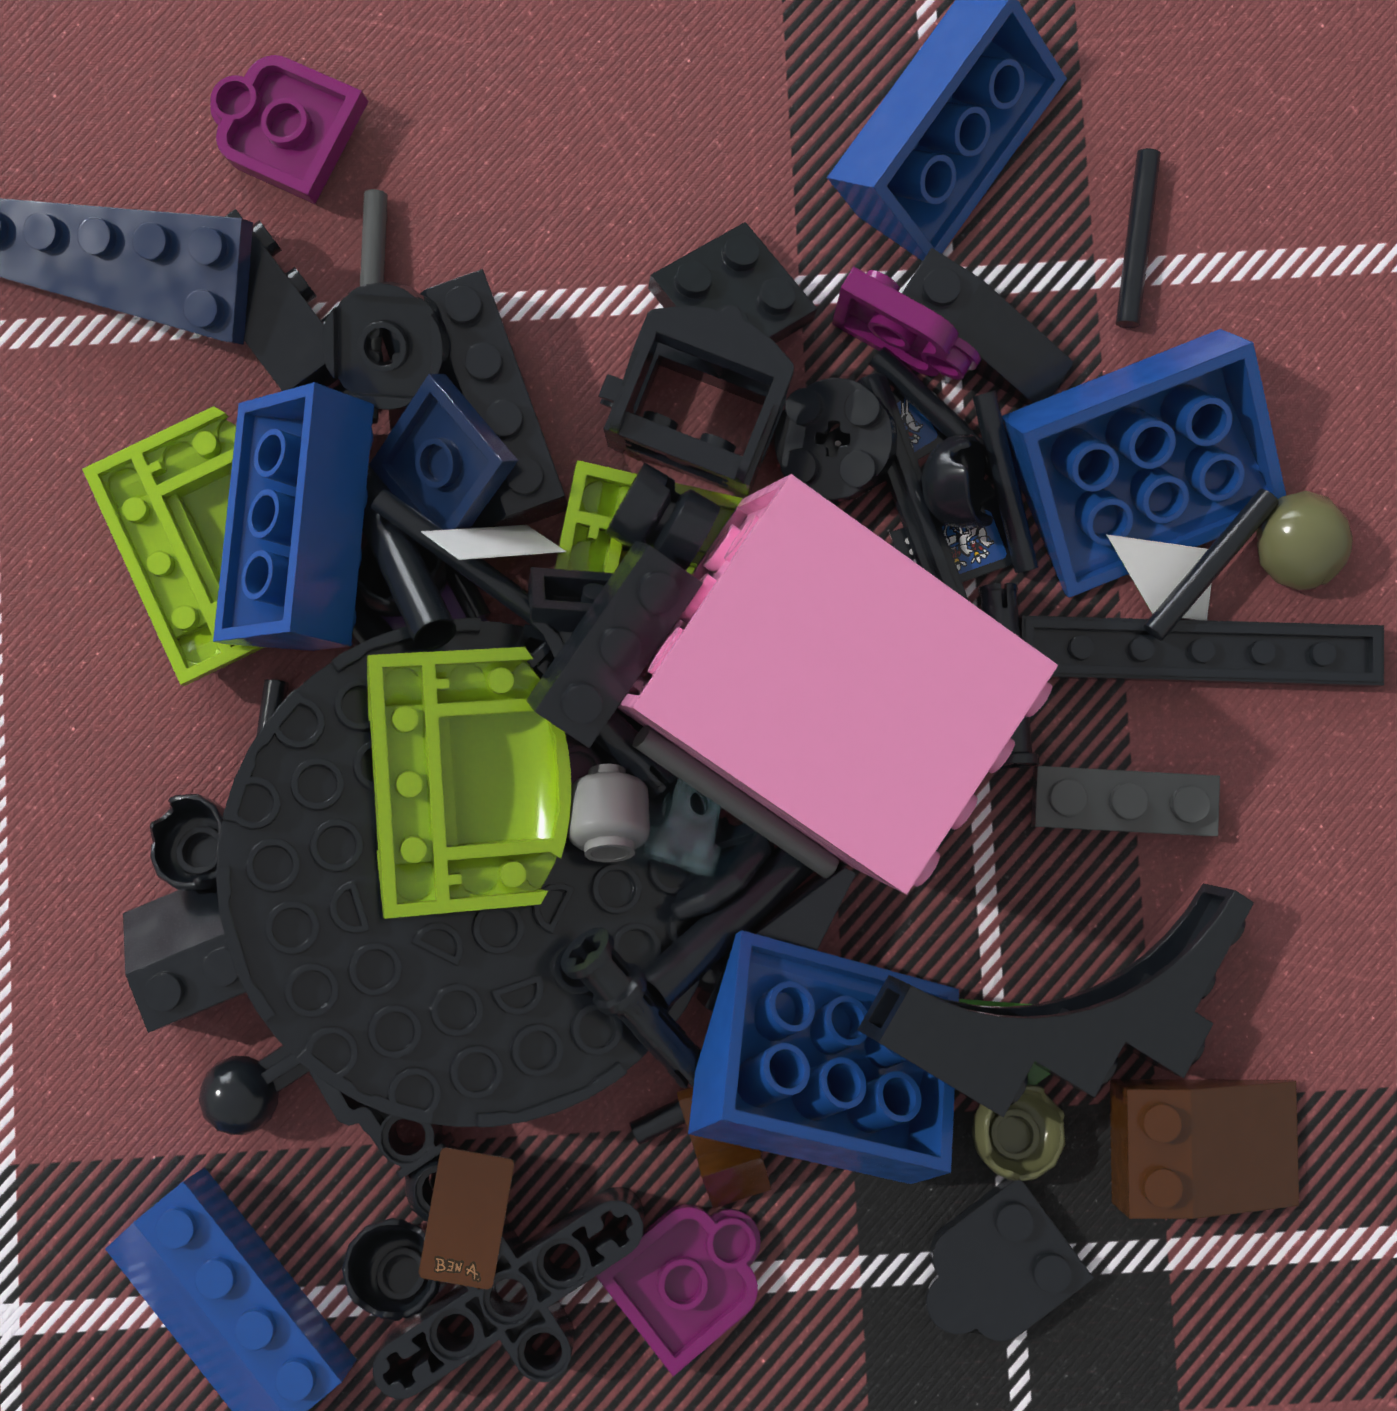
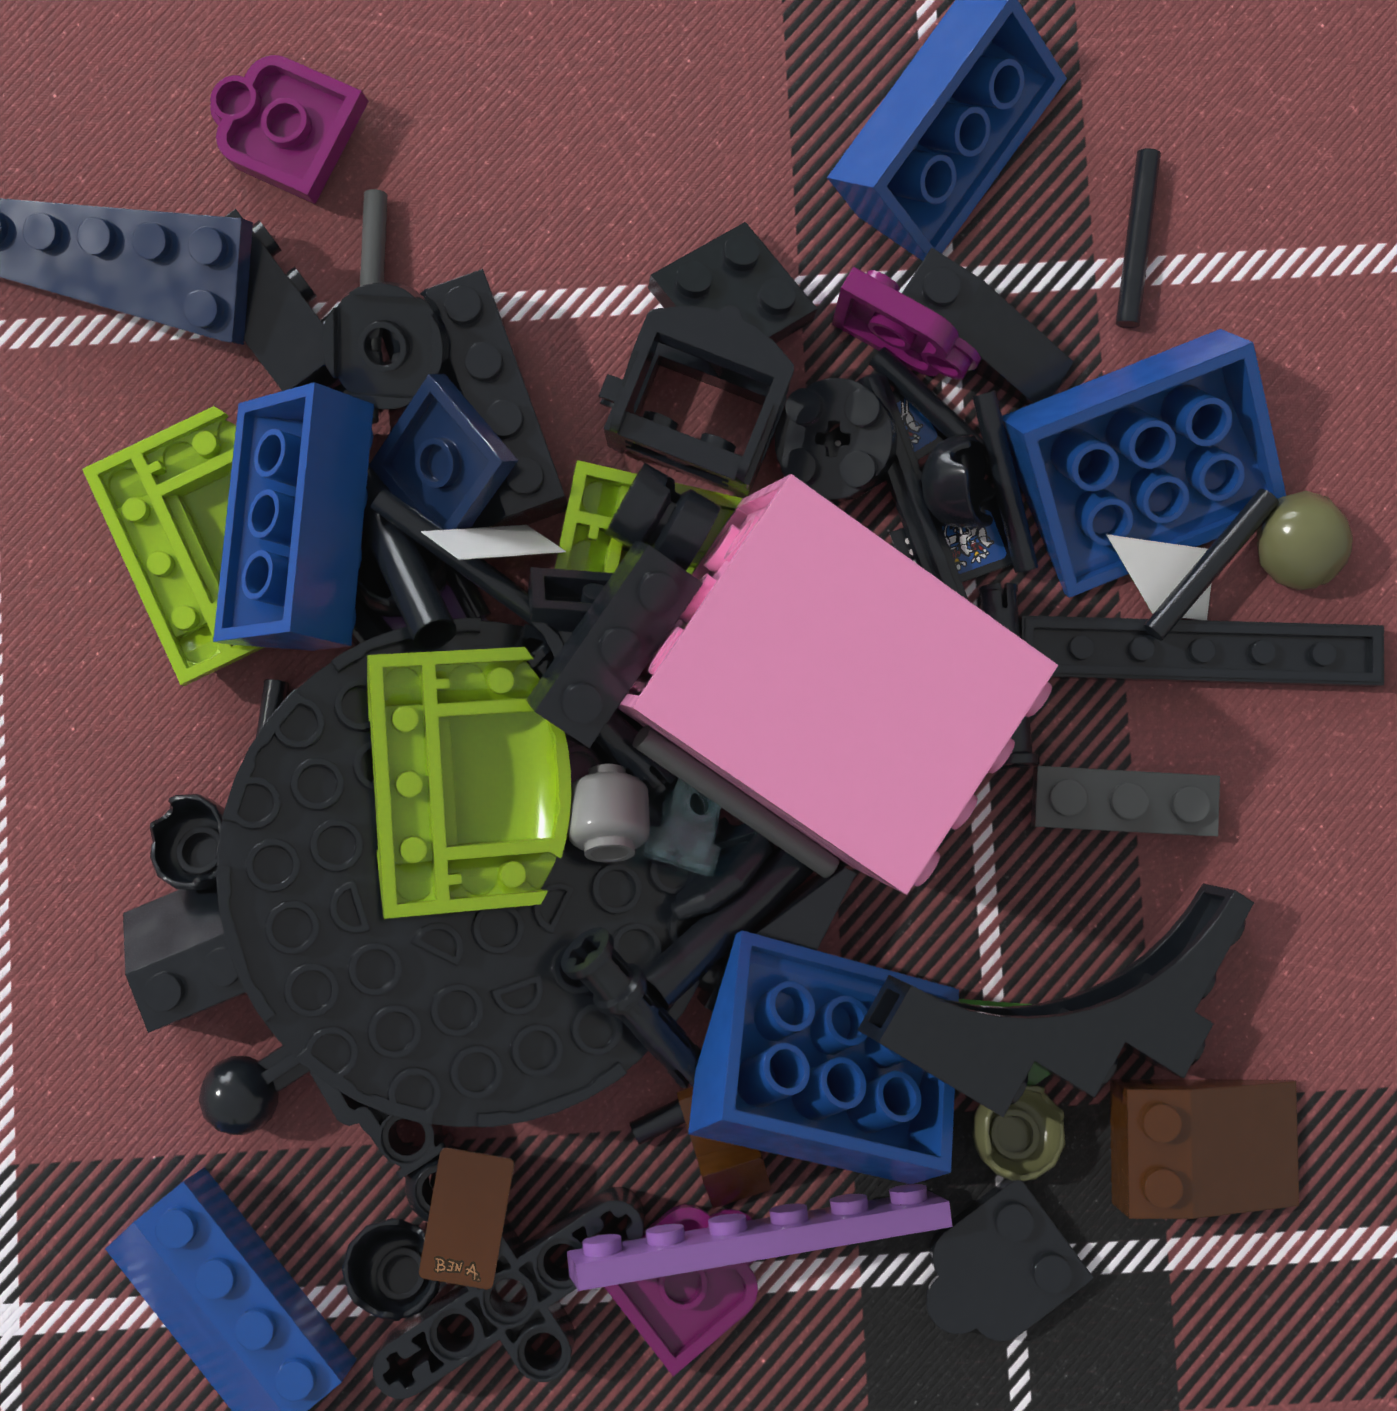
none -> medium lavender plate [567,1184,953,1291]

